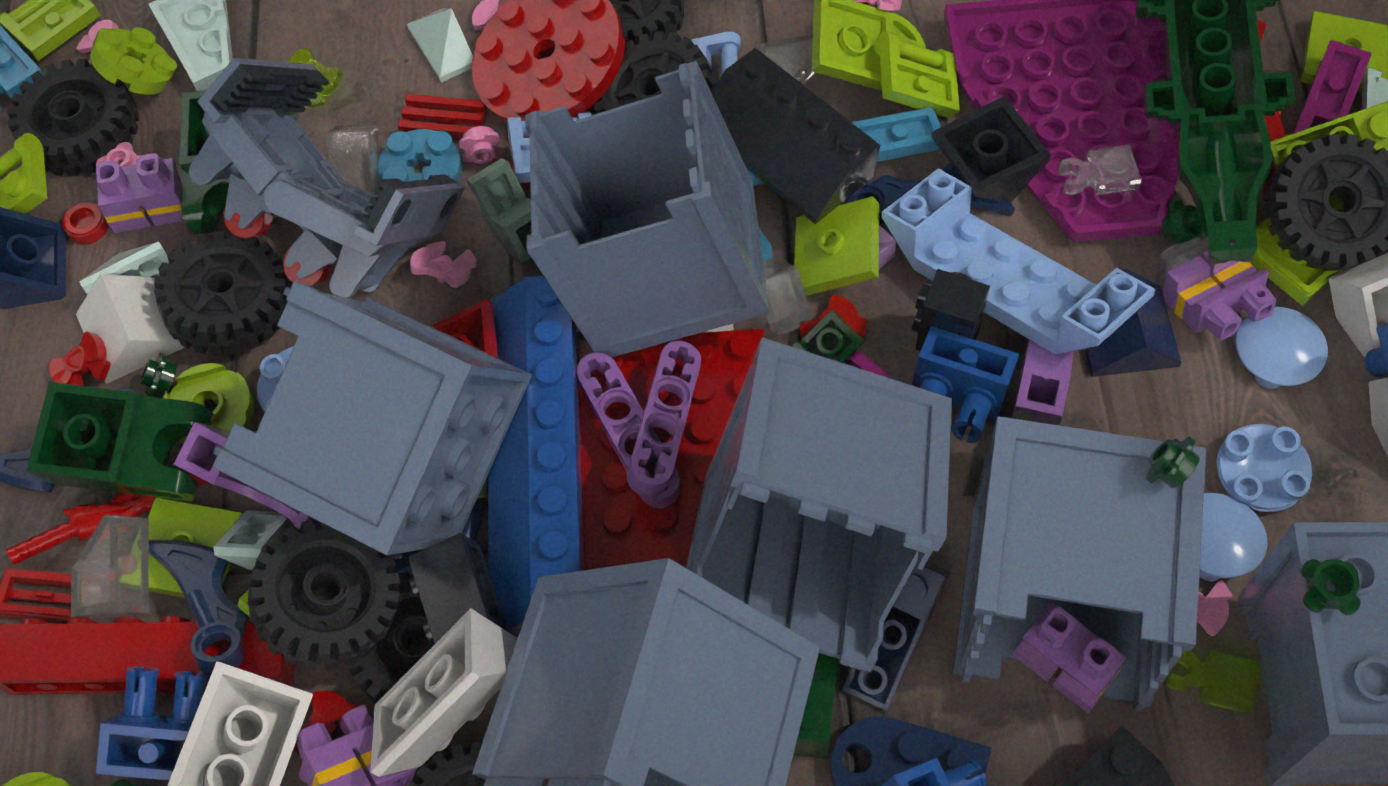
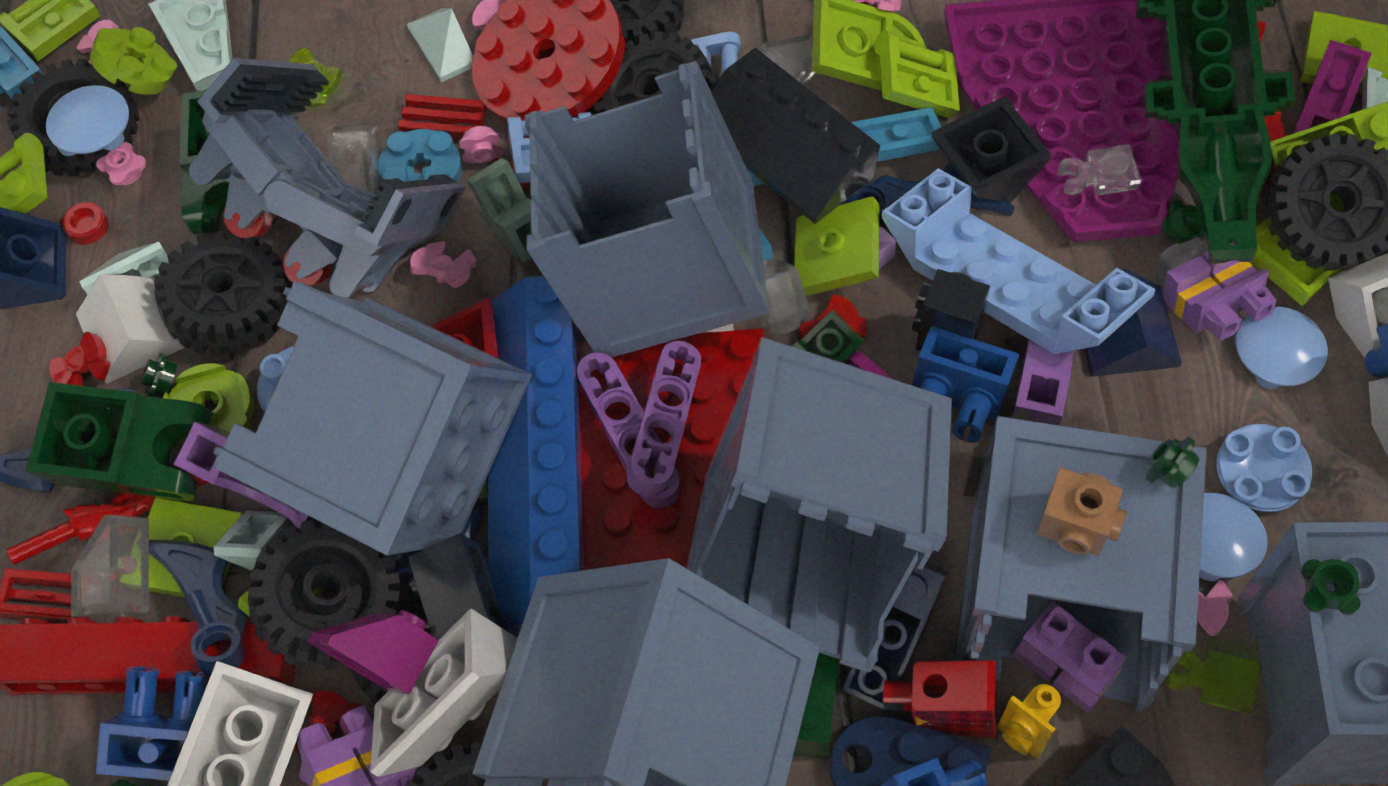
medium lavender hips [96,153,184,234] -> none
none -> light blue dish [46,85,129,156]
none -> magenta slope [307,610,439,695]
none -> red torso [883,661,998,738]
none -> yellow hinge [997,684,1061,759]
none -> medium nougat brick [1036,467,1127,556]

